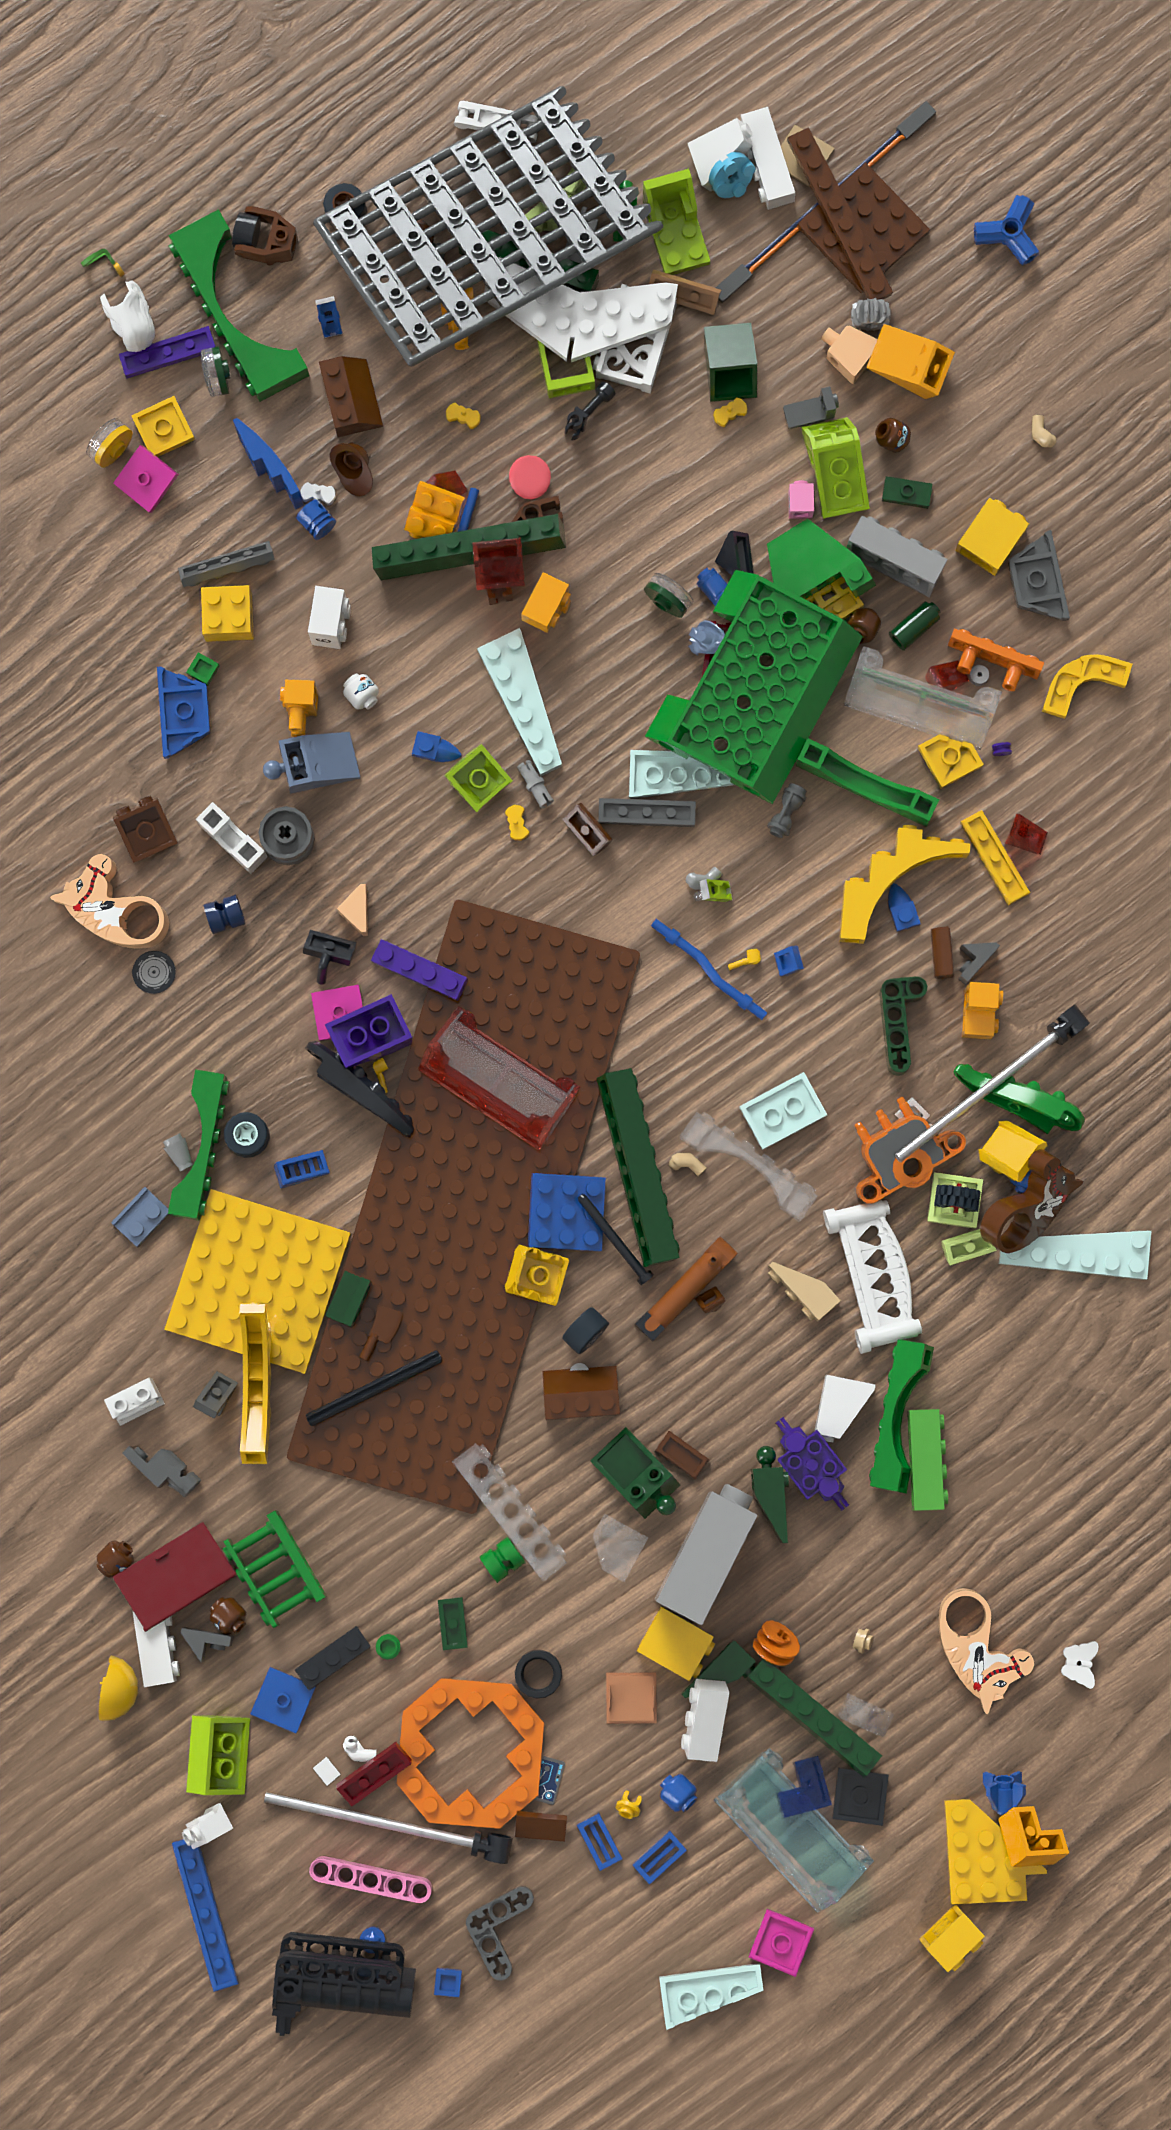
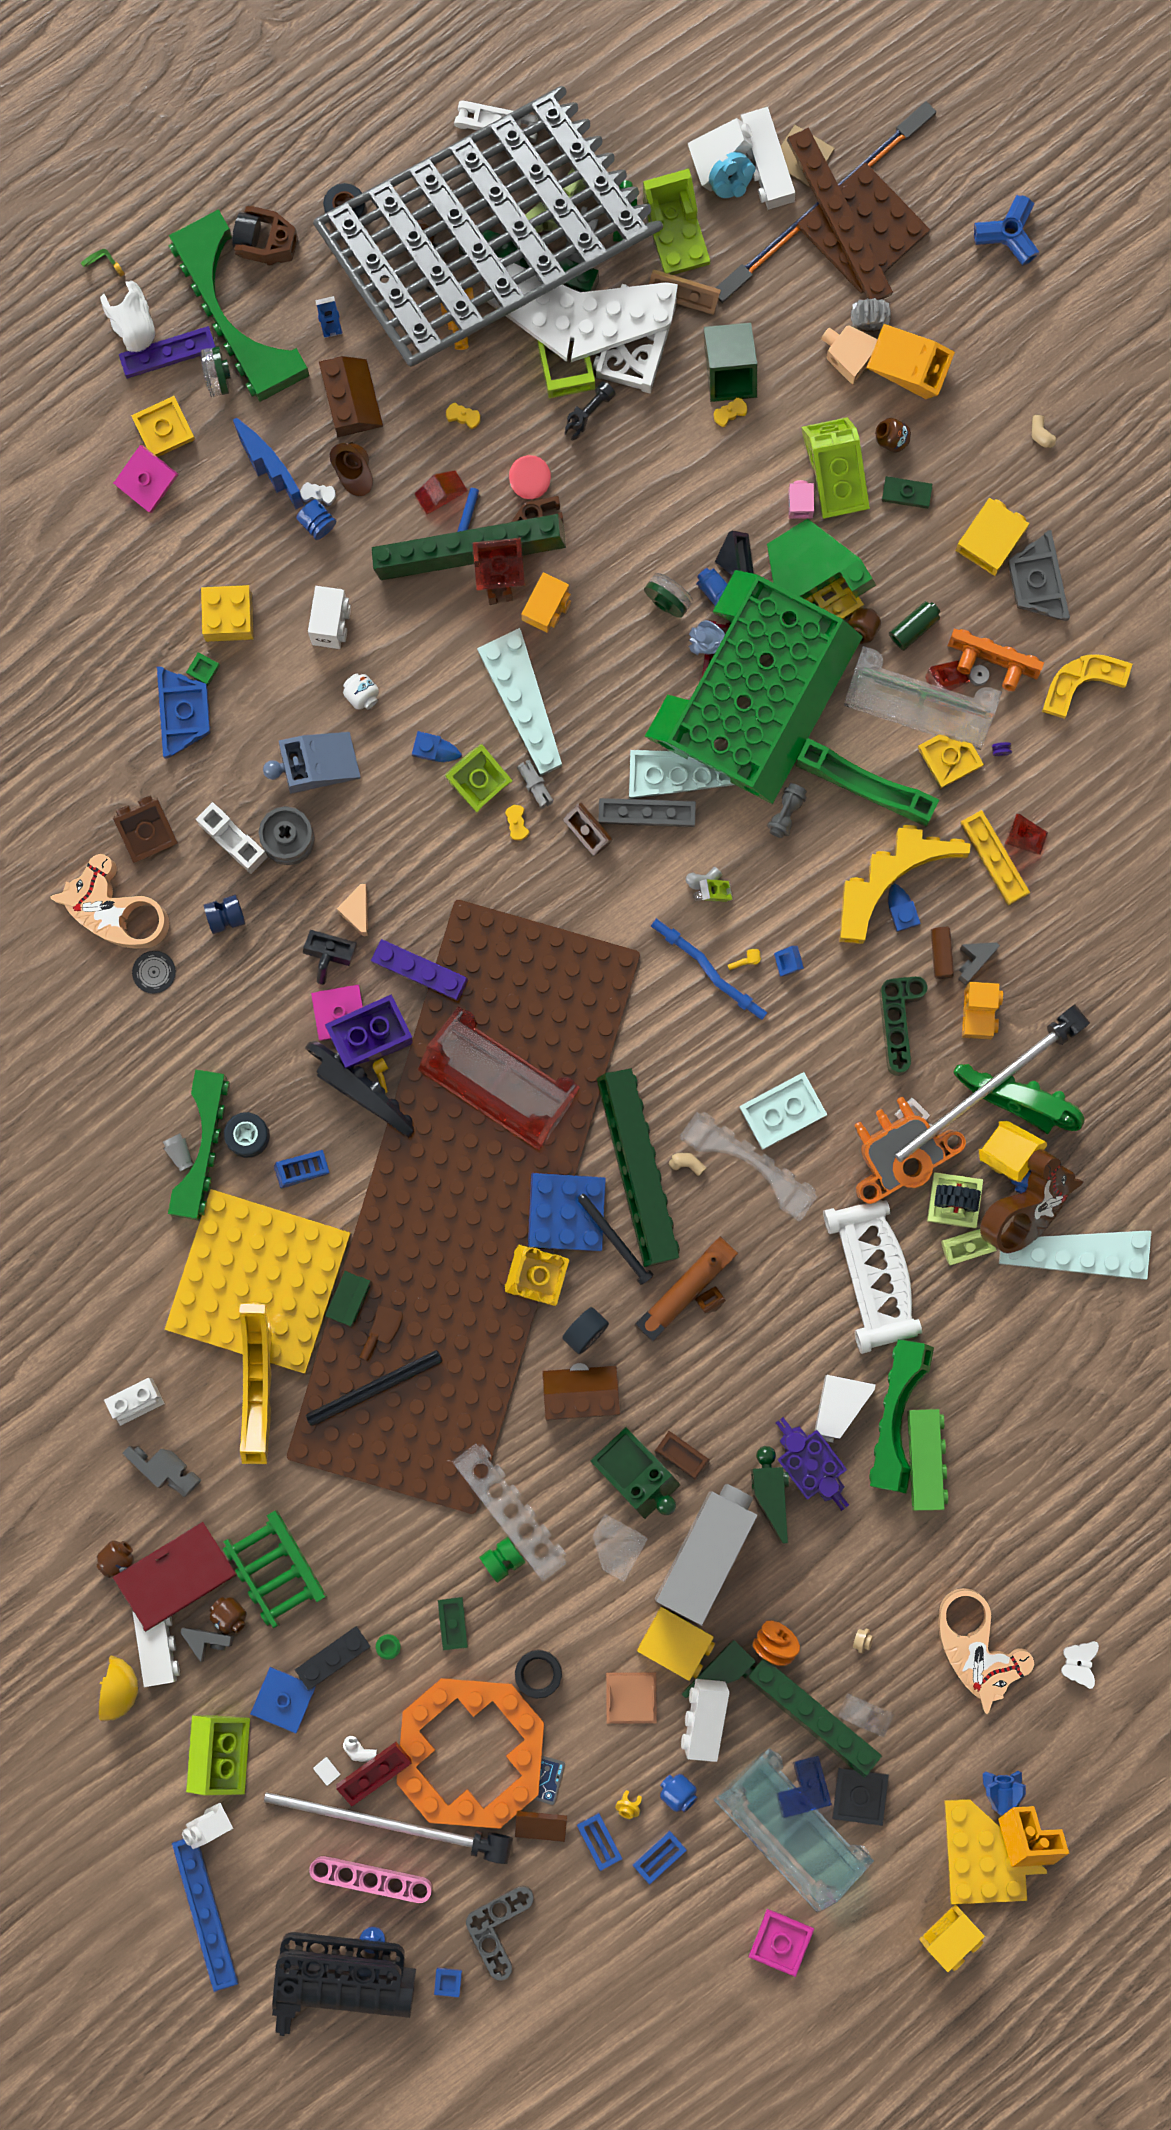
yellow piece [86,418,133,468] -> none
sand blue plate [111,1187,169,1247] -> none
dark grey plate [178,541,275,587] -> none
dark grey slope [193,1371,238,1419] -> none
light orange brick [280,679,318,737] -> none
light orange plate [404,481,465,539] -> none
light aqua wing [659,1963,763,2030] -> none
tan slope [768,1262,841,1322] -> none
dark grey bracket [783,386,839,429] -> none
light grey brick [847,516,948,598] -> none

